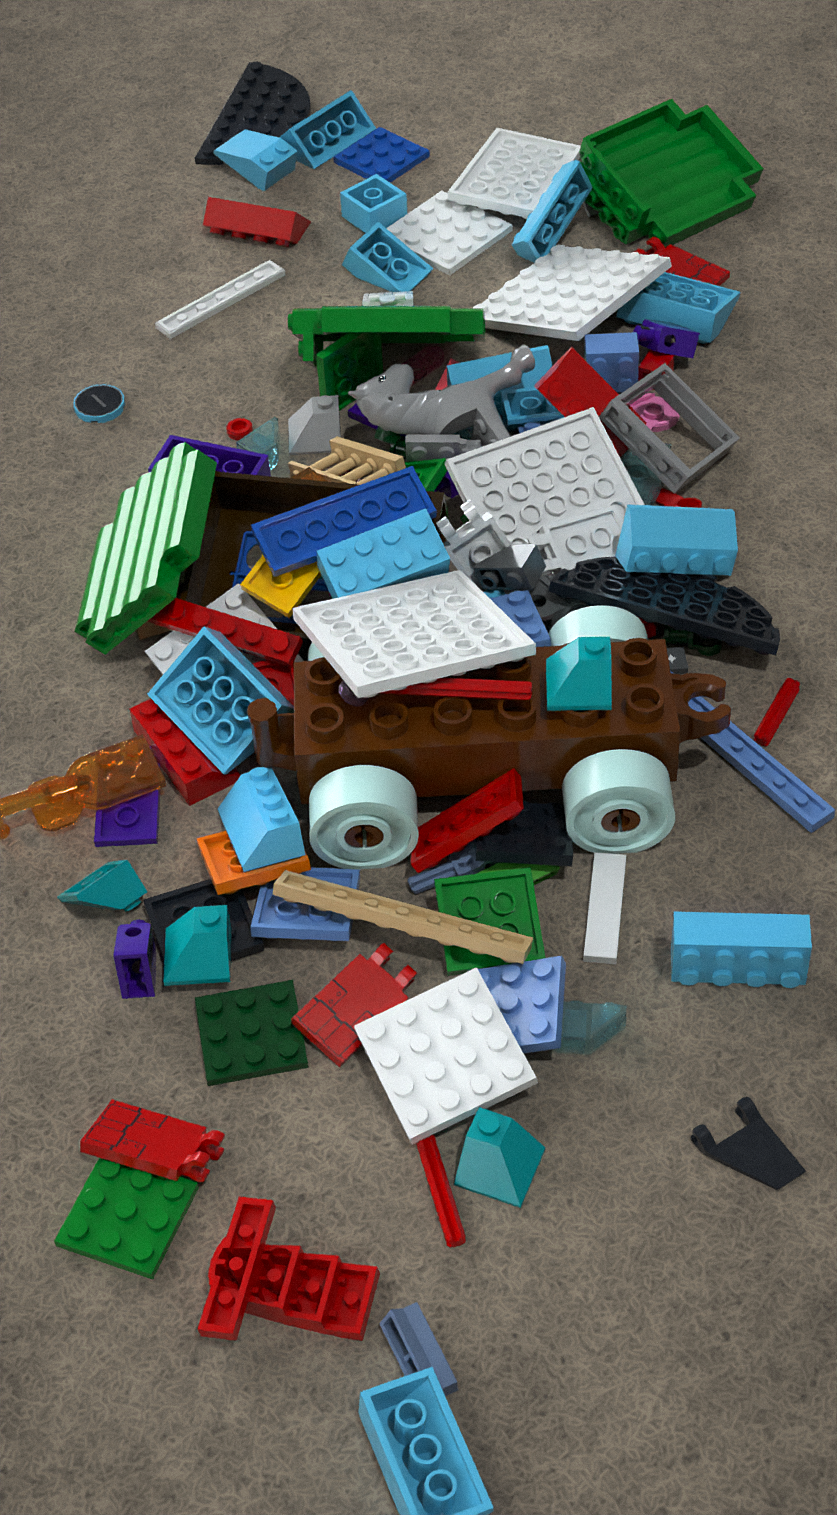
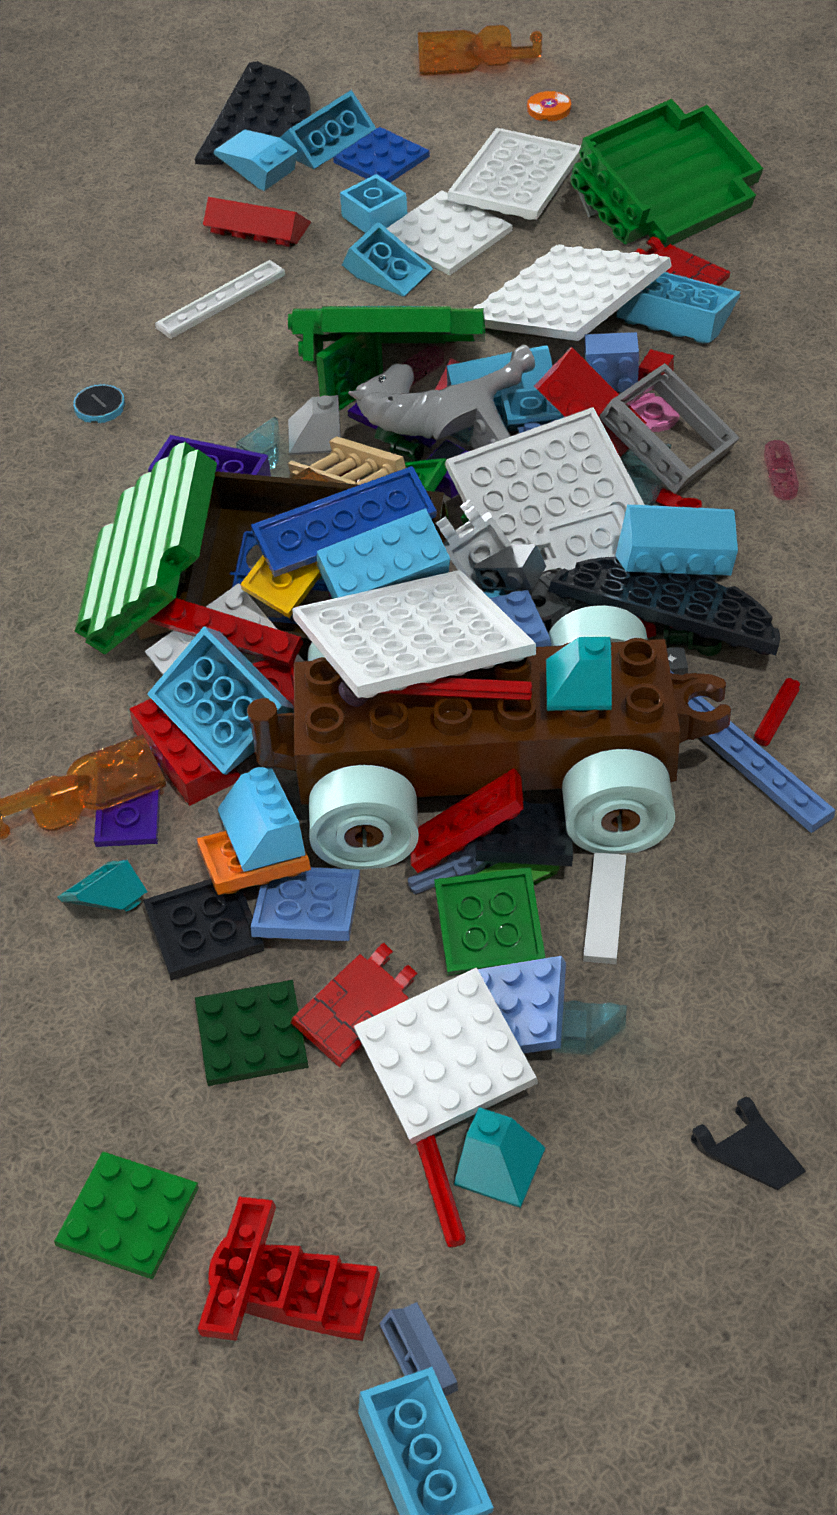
red tile [80,1099,225,1182] -> none
dark purple torso [113,919,157,999] -> none
teal slope [163,905,231,986] -> none
red tile [226,418,253,441] -> none
tan plate [272,870,533,964] -> none
white tile [362,291,413,306] -> none
light grey hinge [405,434,481,461] -> none
medium azure slope [512,160,593,263] -> none
dark purple torso [633,319,700,358] -> none
medium azure brick [671,912,812,988] -> none
none -> clear orange plate [418,25,542,76]
none -> orange tile [527,91,571,121]
none -> clear pink beam [764,440,799,500]

